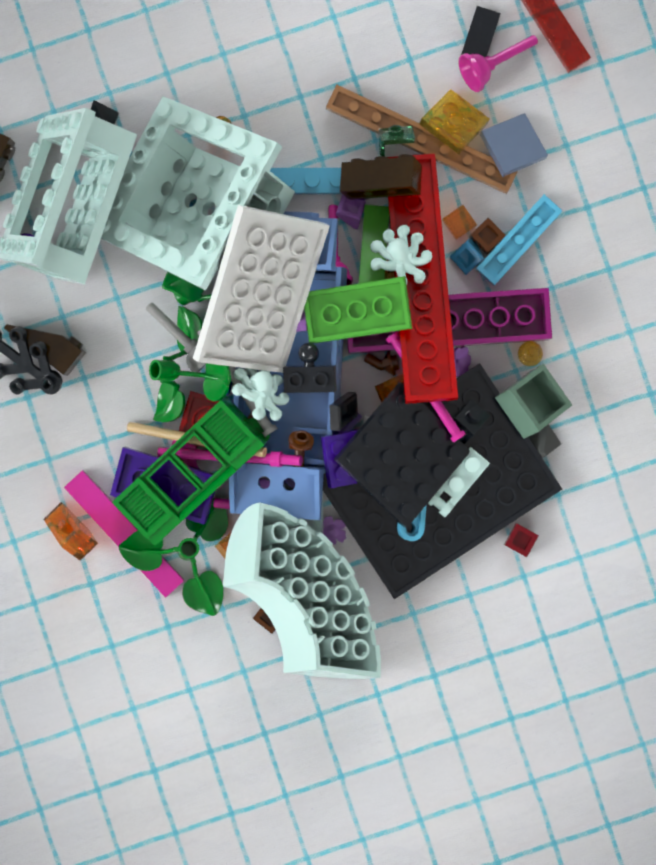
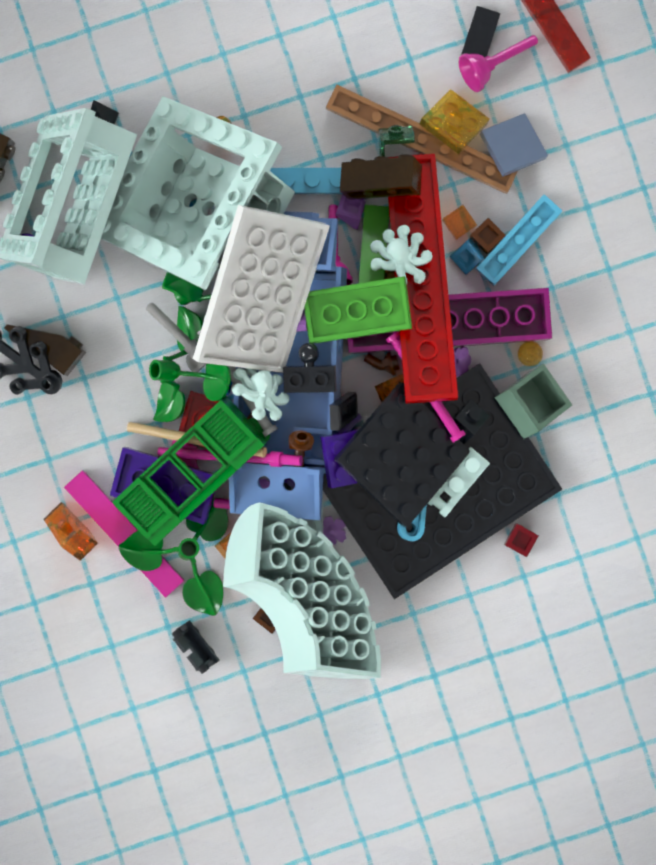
dark grey slope [529,424,561,458] -> none
none -> black hinge [172,620,220,674]

